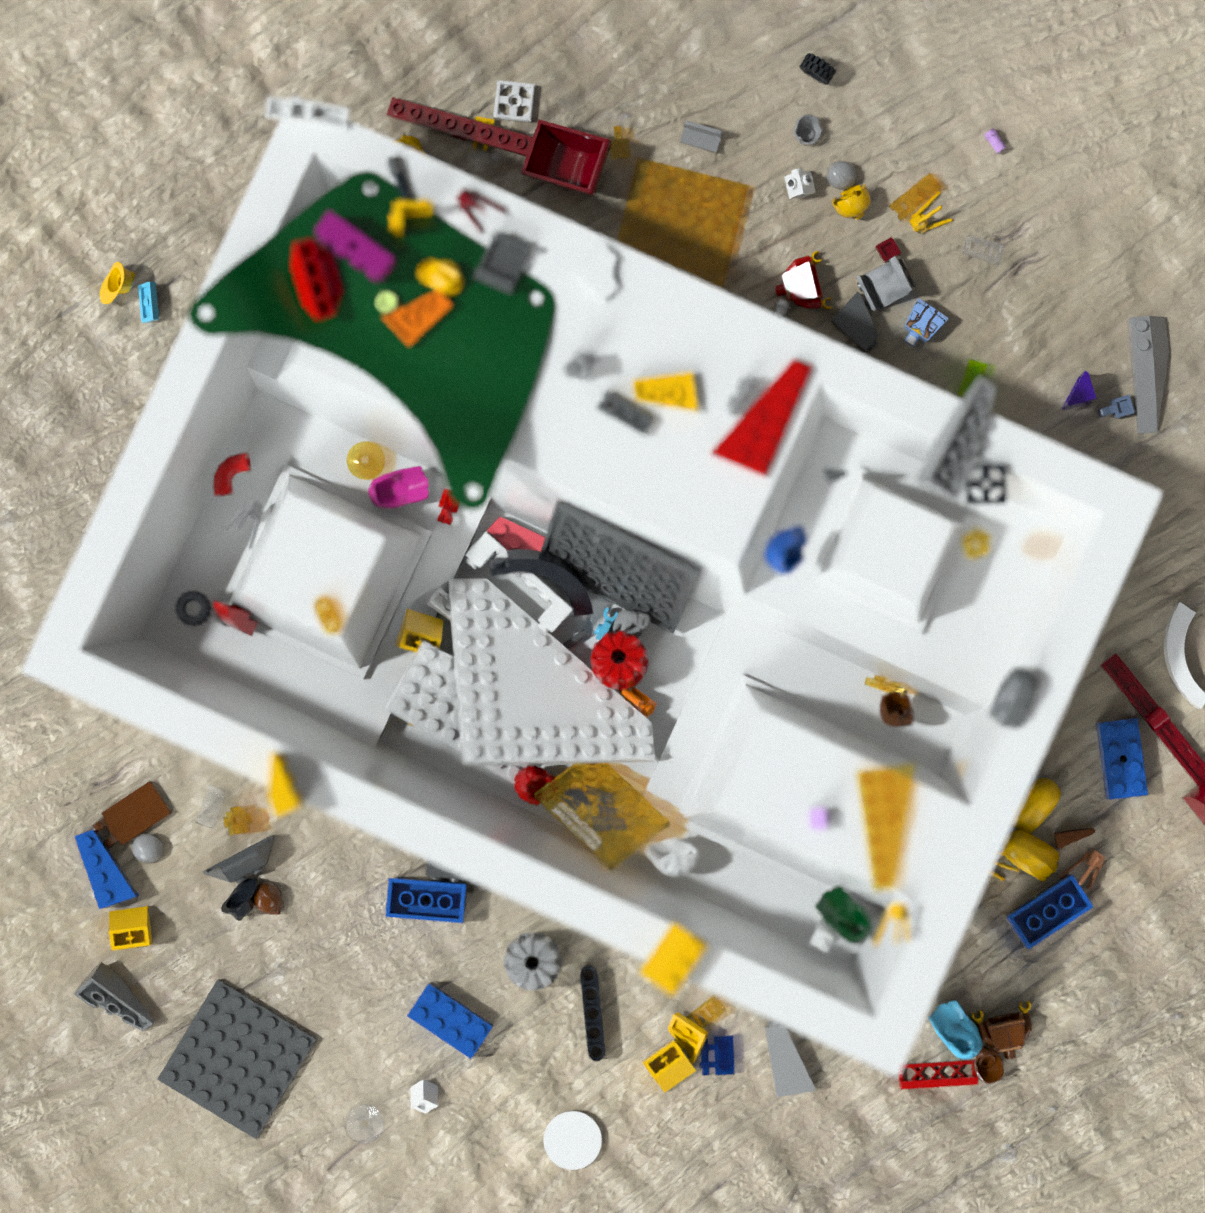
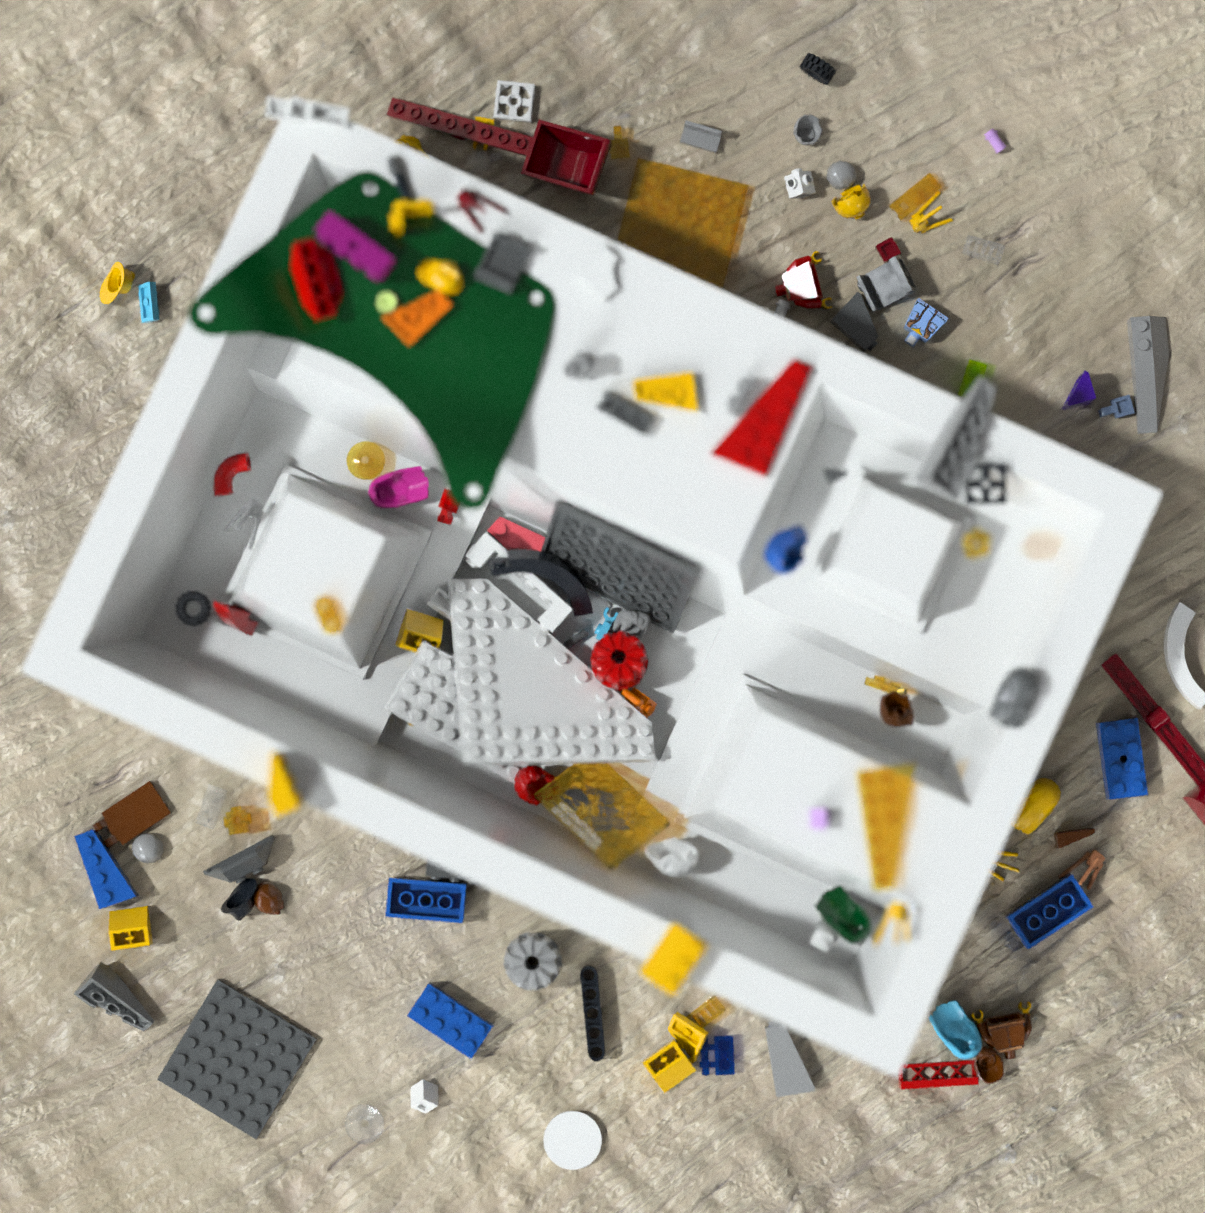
yellow hair [1002,830,1060,882] -> none

